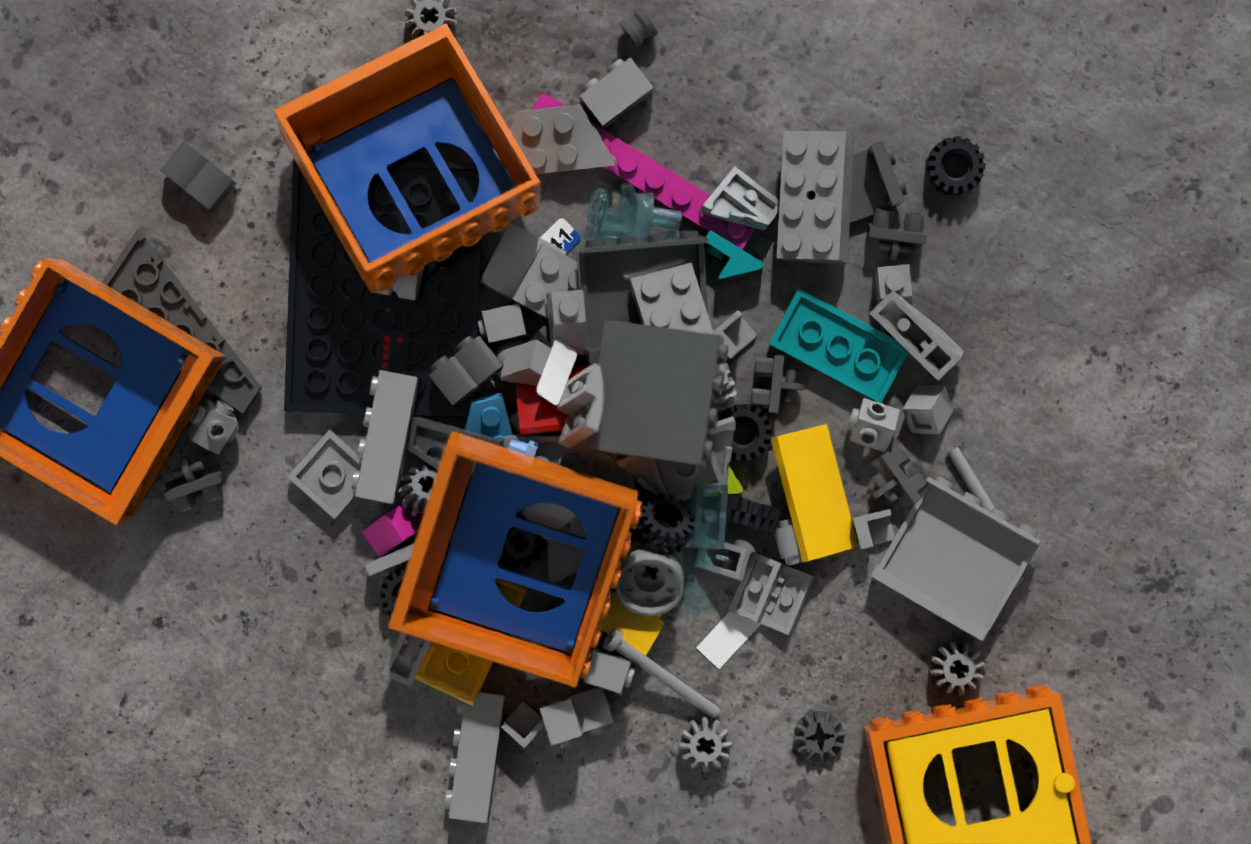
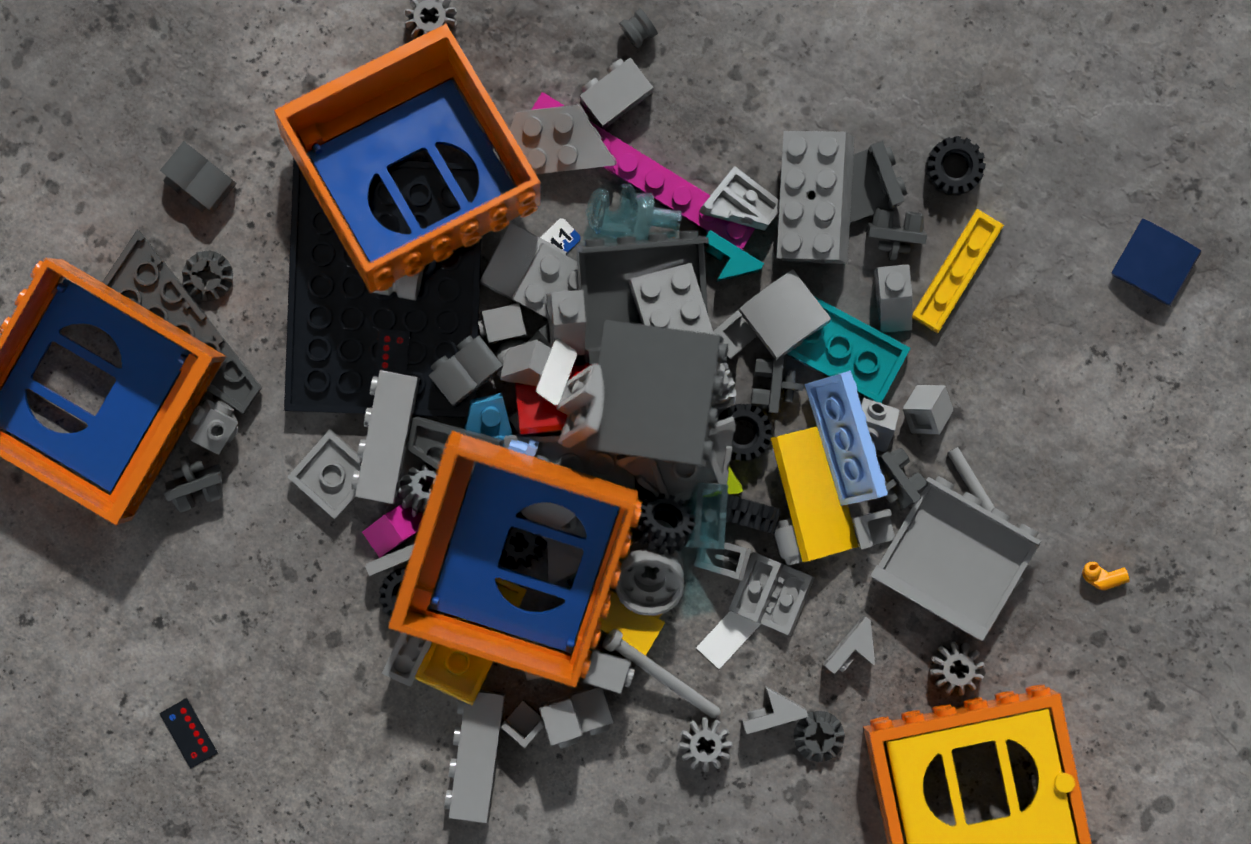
light grey slope [870,290,964,381] -> none
none -> black sticker [159,698,218,769]
none -> dark grey gear [182,250,233,301]
none -> light grey slope [738,270,831,360]
none -> light grey slope [742,686,808,734]
none -> light blue plate [804,371,888,506]
none -> light grey slope [822,615,875,674]
none -> yellow tile [912,209,1004,333]
none -> light orange arm [1082,561,1130,591]
none -> dark blue slope [1111,218,1202,307]

